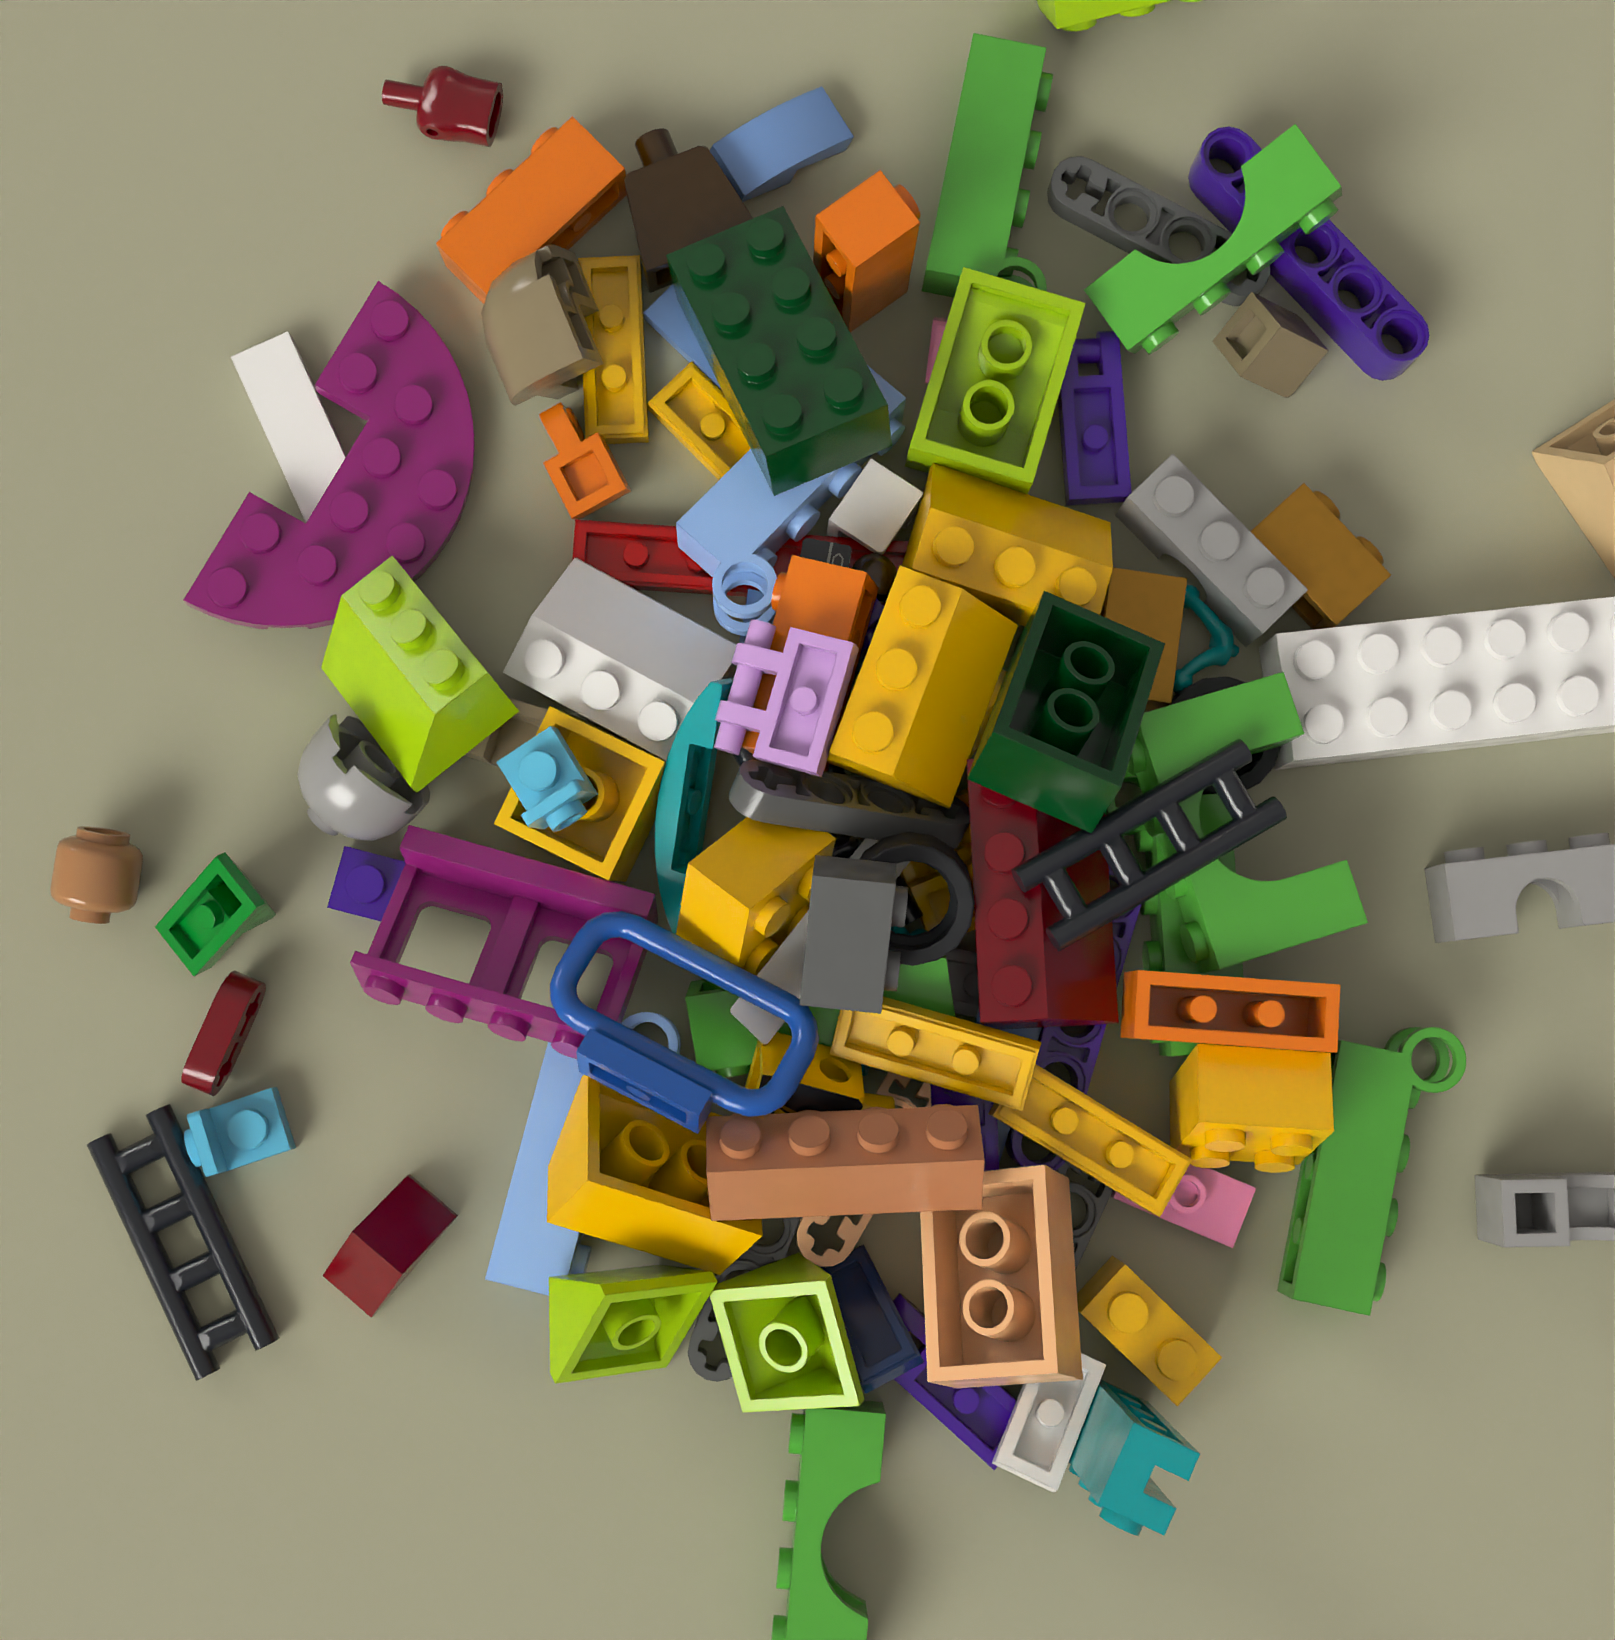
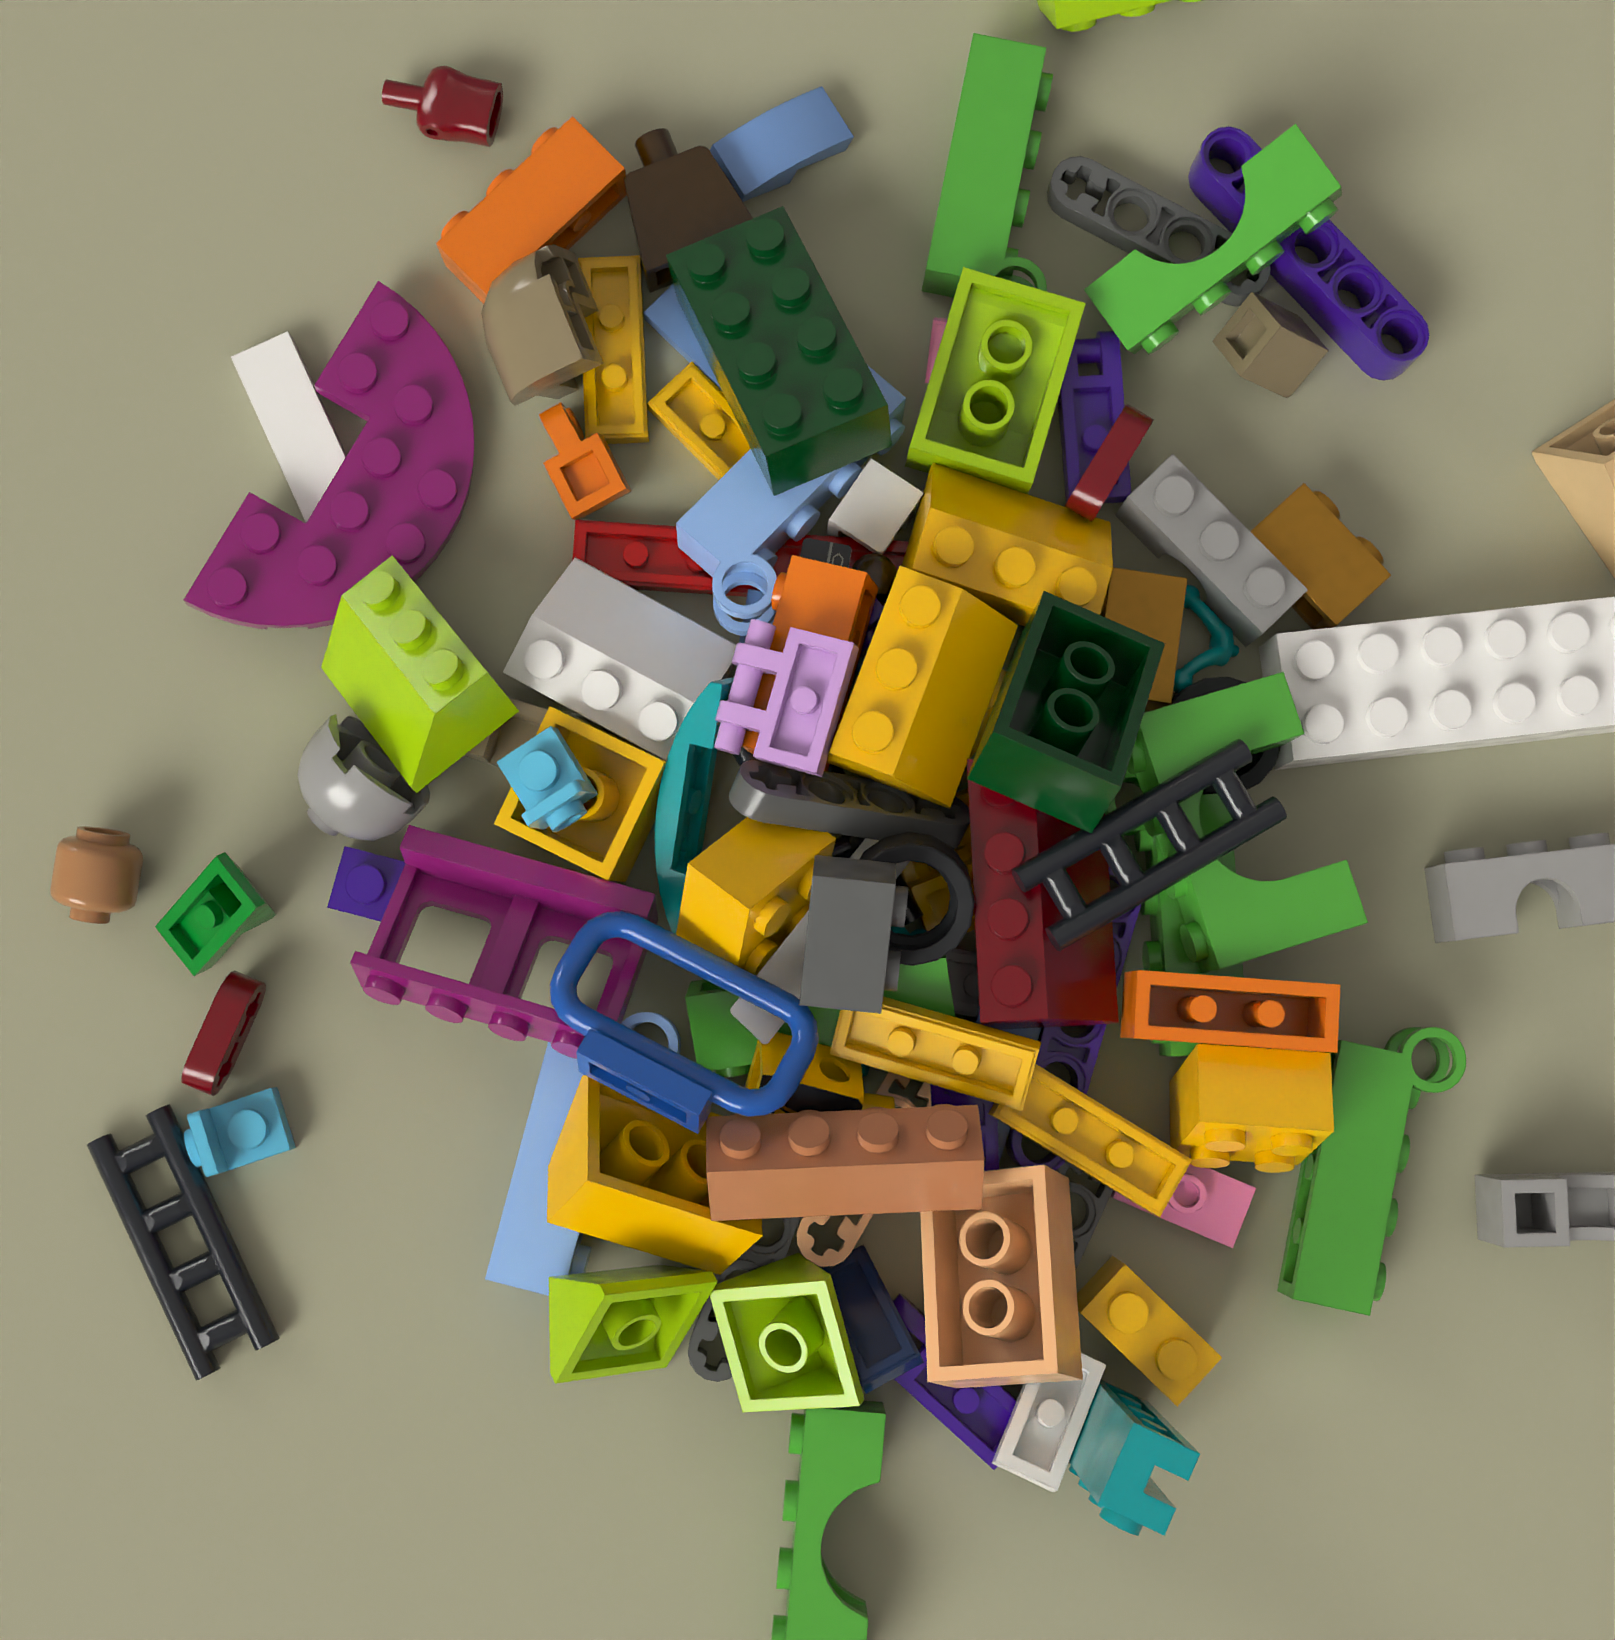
dark red slope [322,1174,458,1317] -> none
orange brick [813,170,921,333] -> none
none -> dark red beam [1065,404,1154,522]

